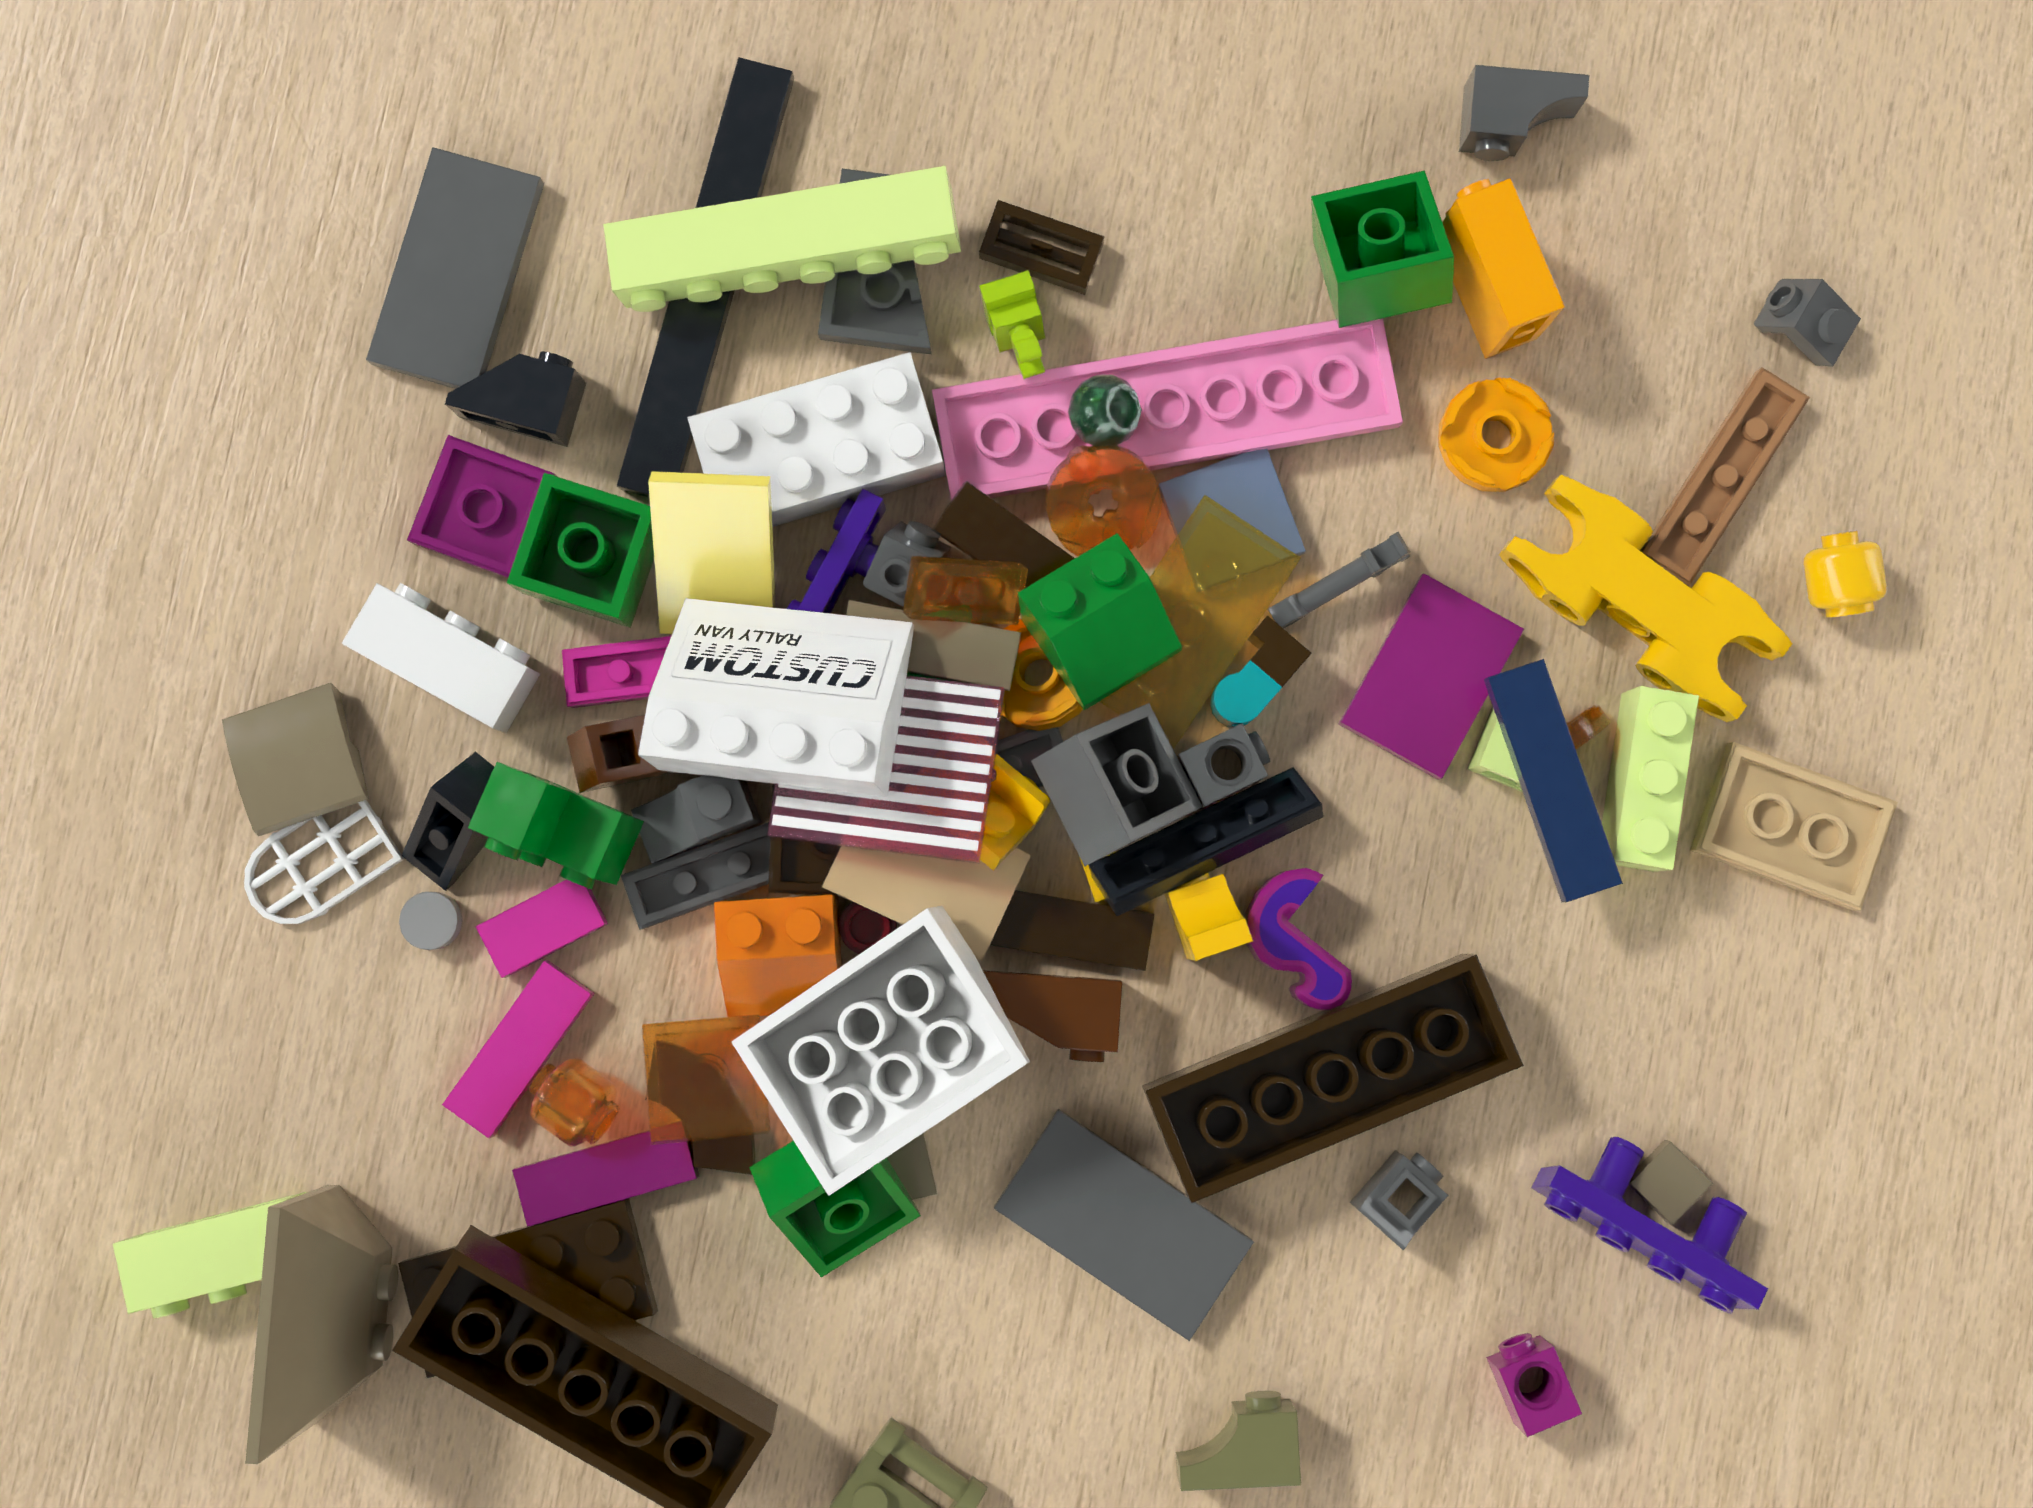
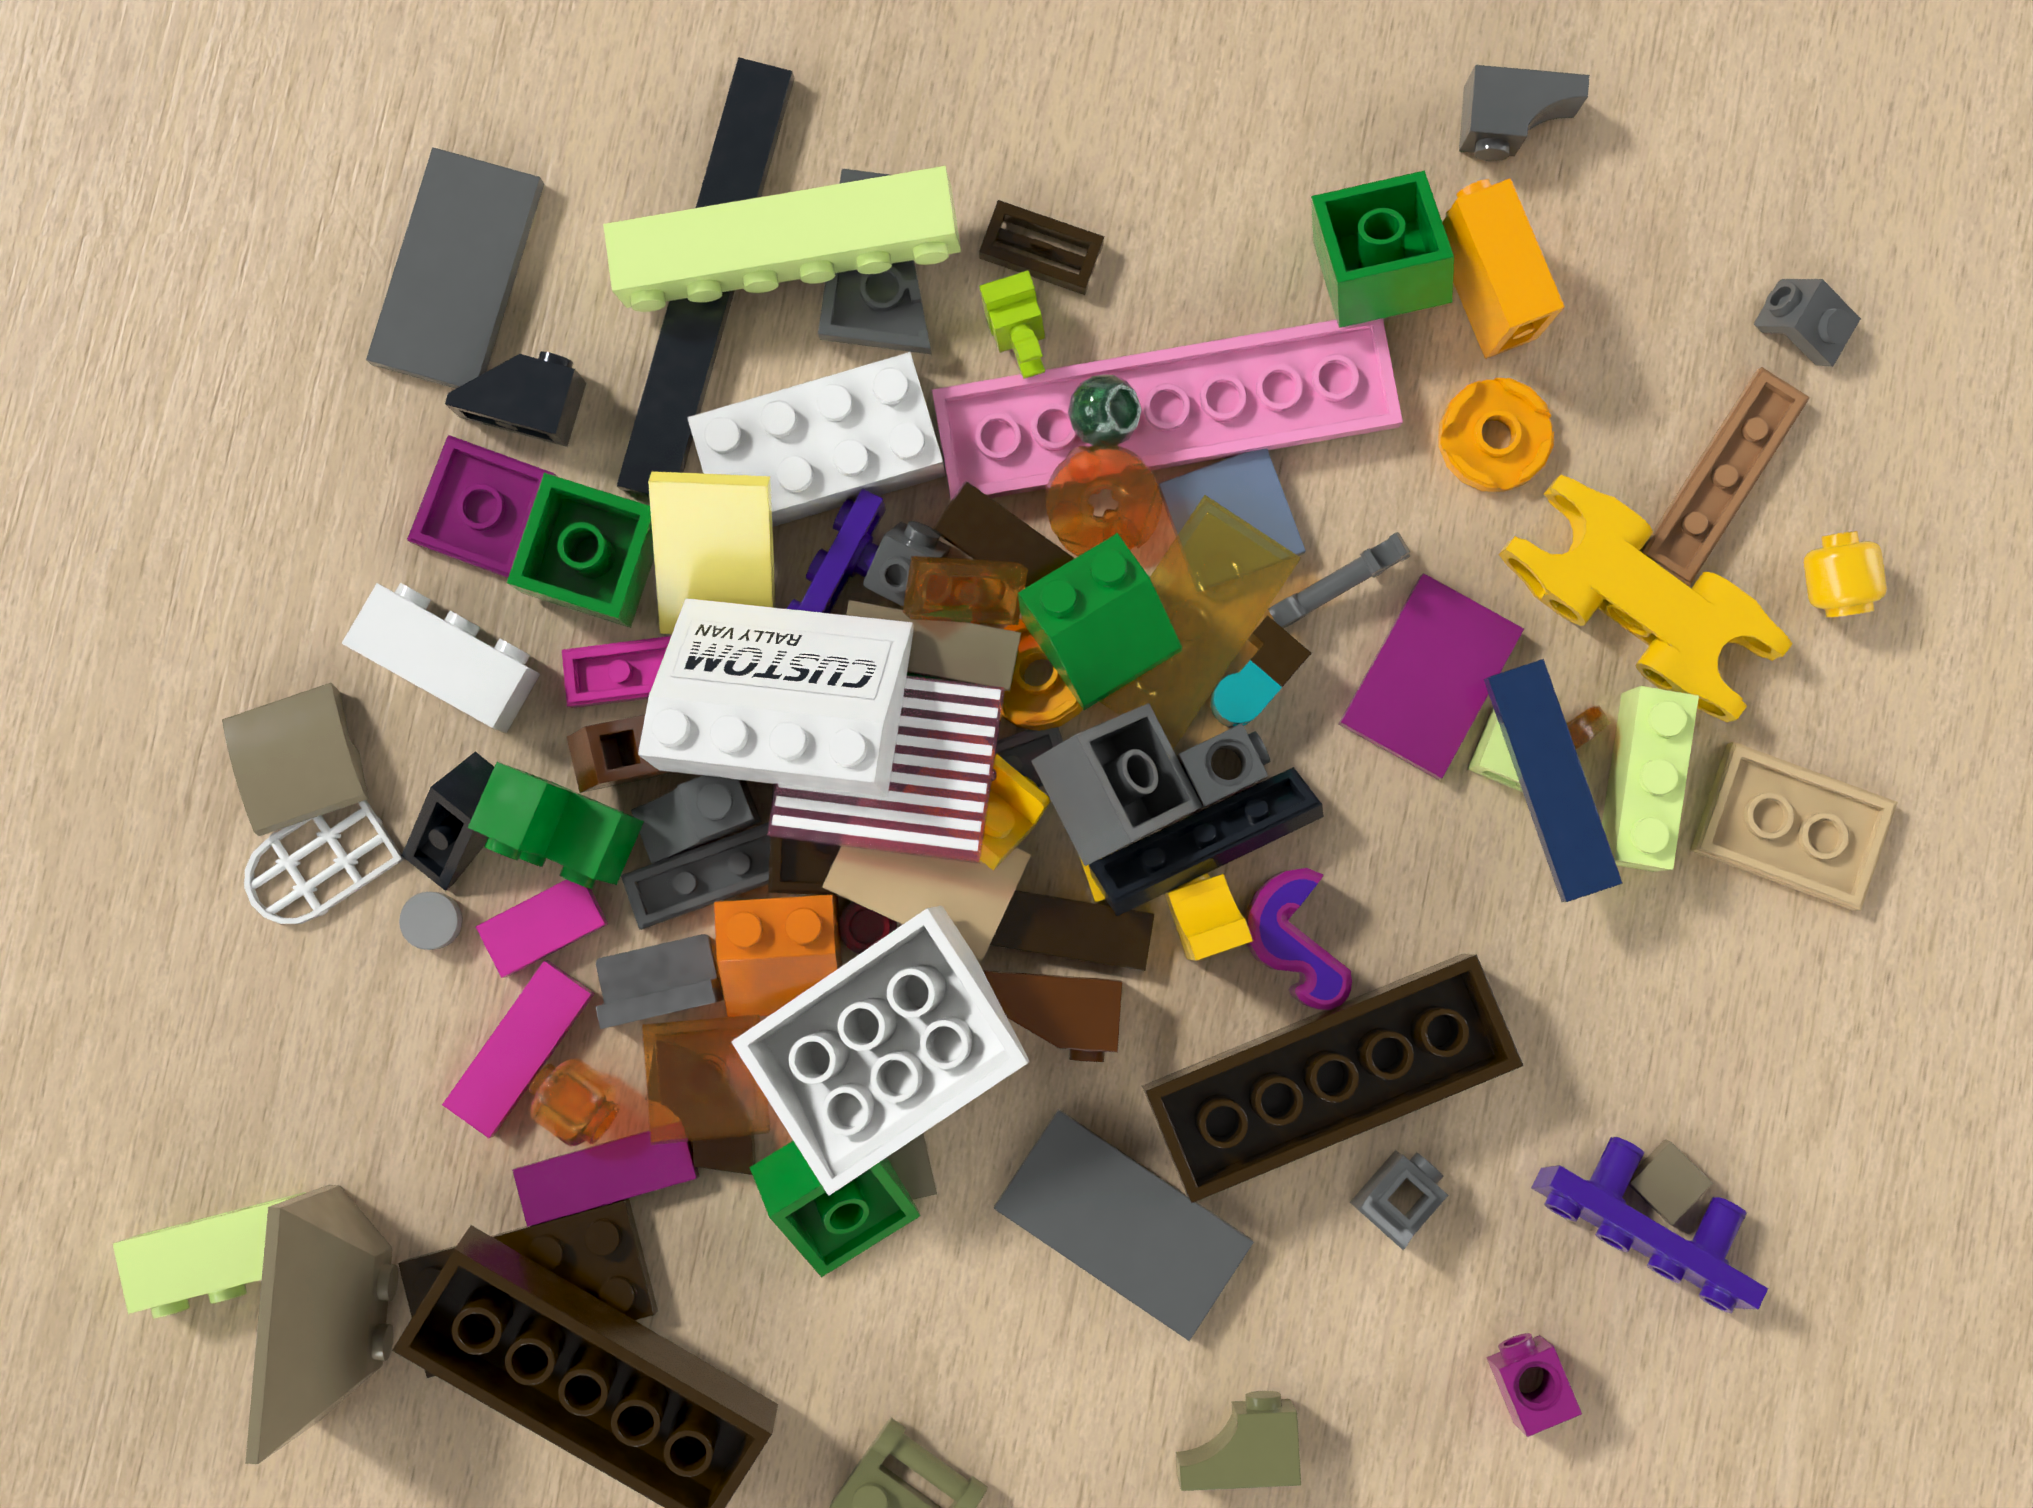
none -> flat silver panel [595,934,724,1029]

